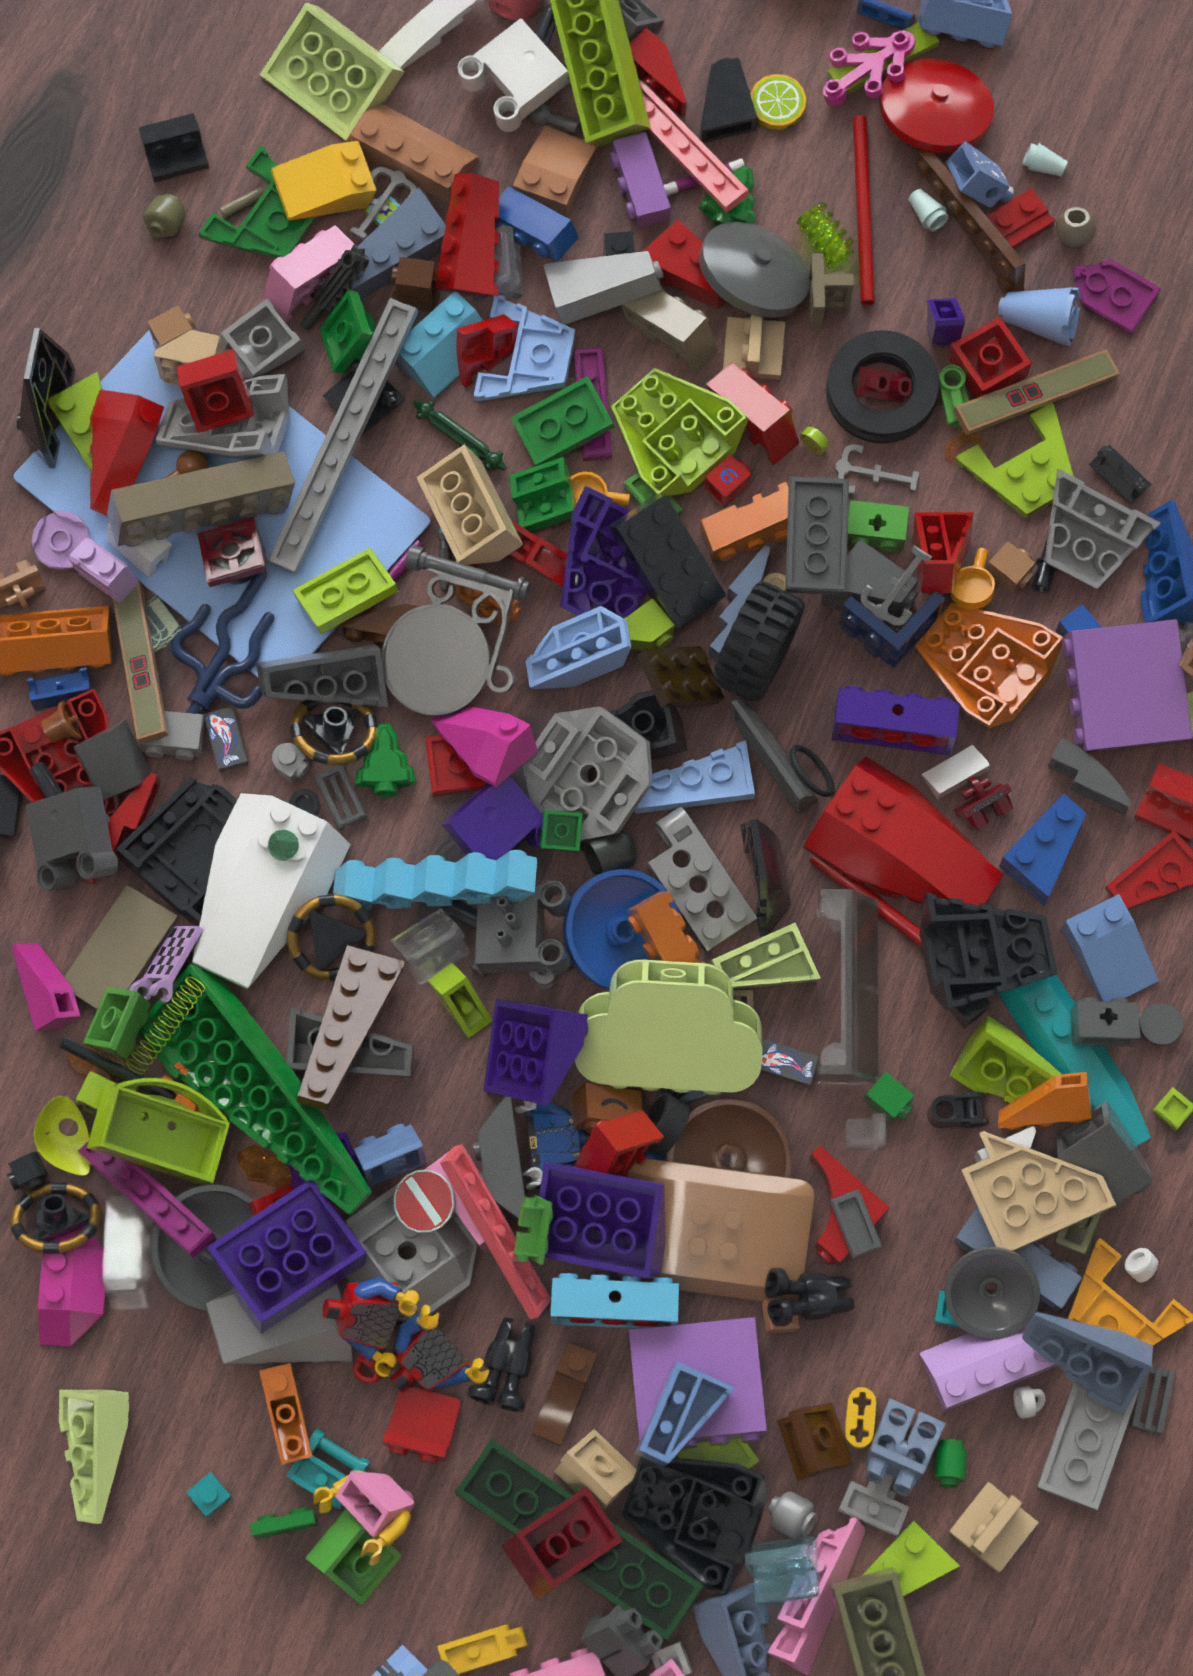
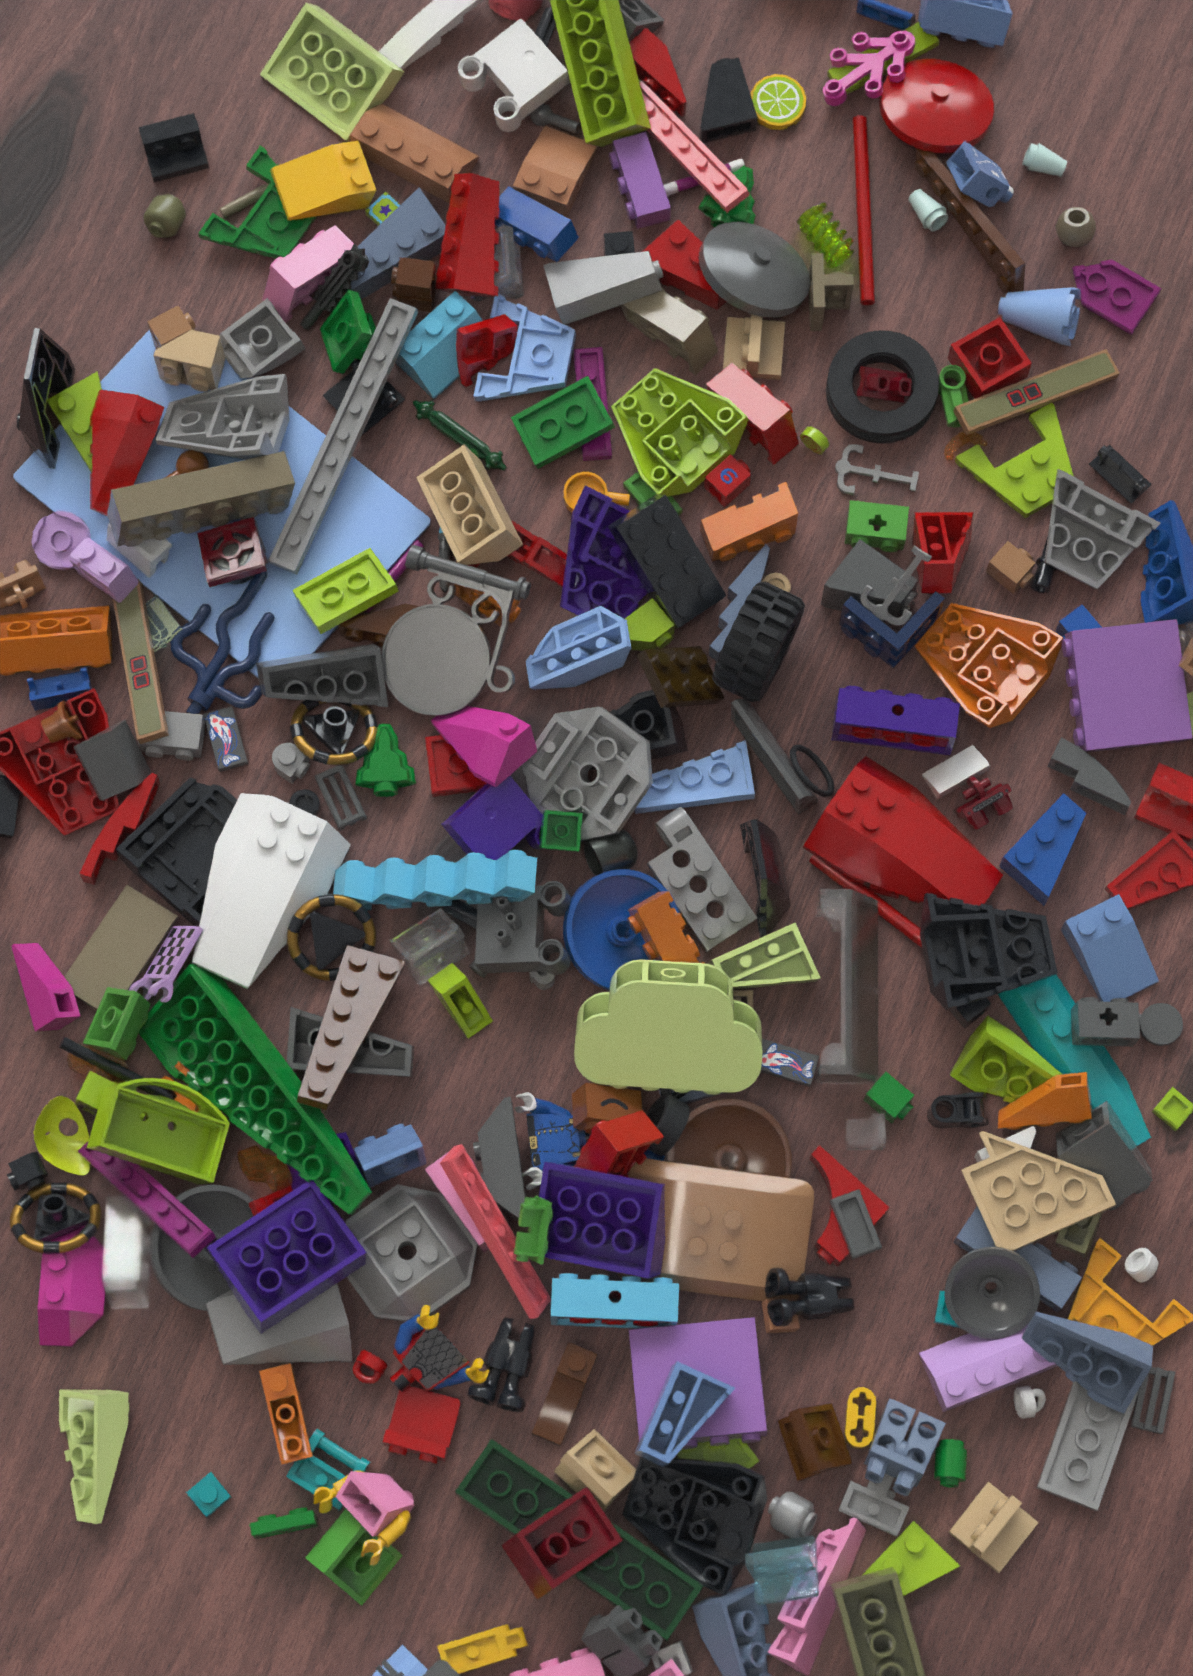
dark grey piece [26,762,118,891] -> none
lime piece [126,977,205,1075] -> none
red brick [177,349,255,433] -> none
clear green piece [268,830,299,861] -> none
torso [322,1277,419,1377] -> none
light grey piece [350,167,417,240] -> none
red piece [394,1170,455,1232] -> none
dark purple slope [483,999,588,1106] -> none
green slope [510,457,576,533] -> none
dark grey tile [785,476,849,595] -> none
dark purple slope [927,298,965,346] -> none
light orange piece [950,548,995,610] -> none
red plate [986,188,1055,249] -> none

